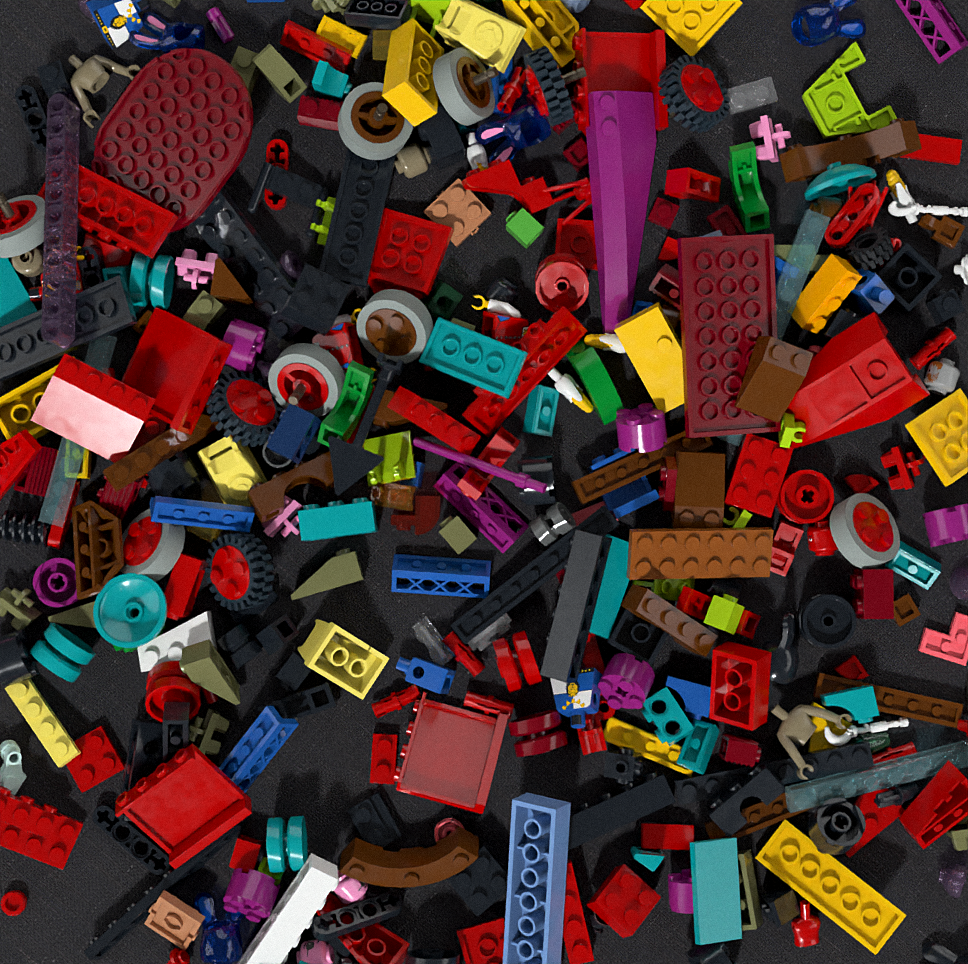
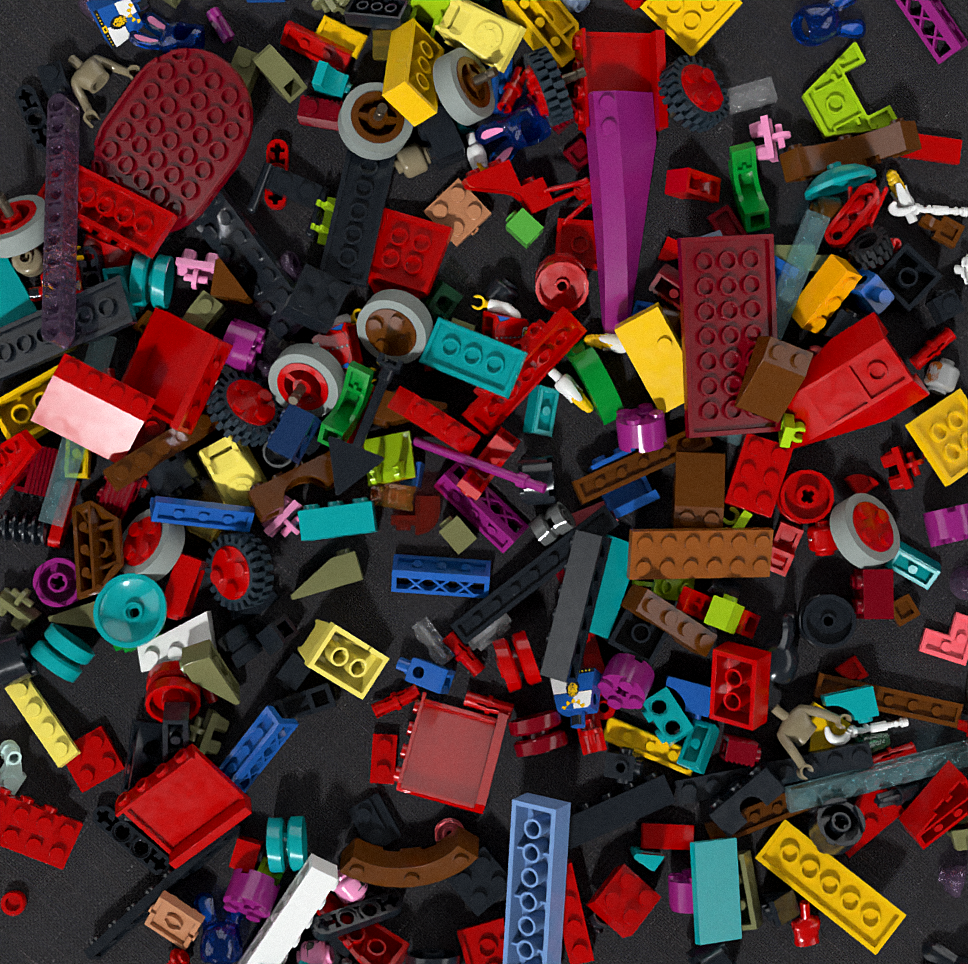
dark red plate [647,197,680,230] -> none
dark red plate [657,456,678,511] -> none

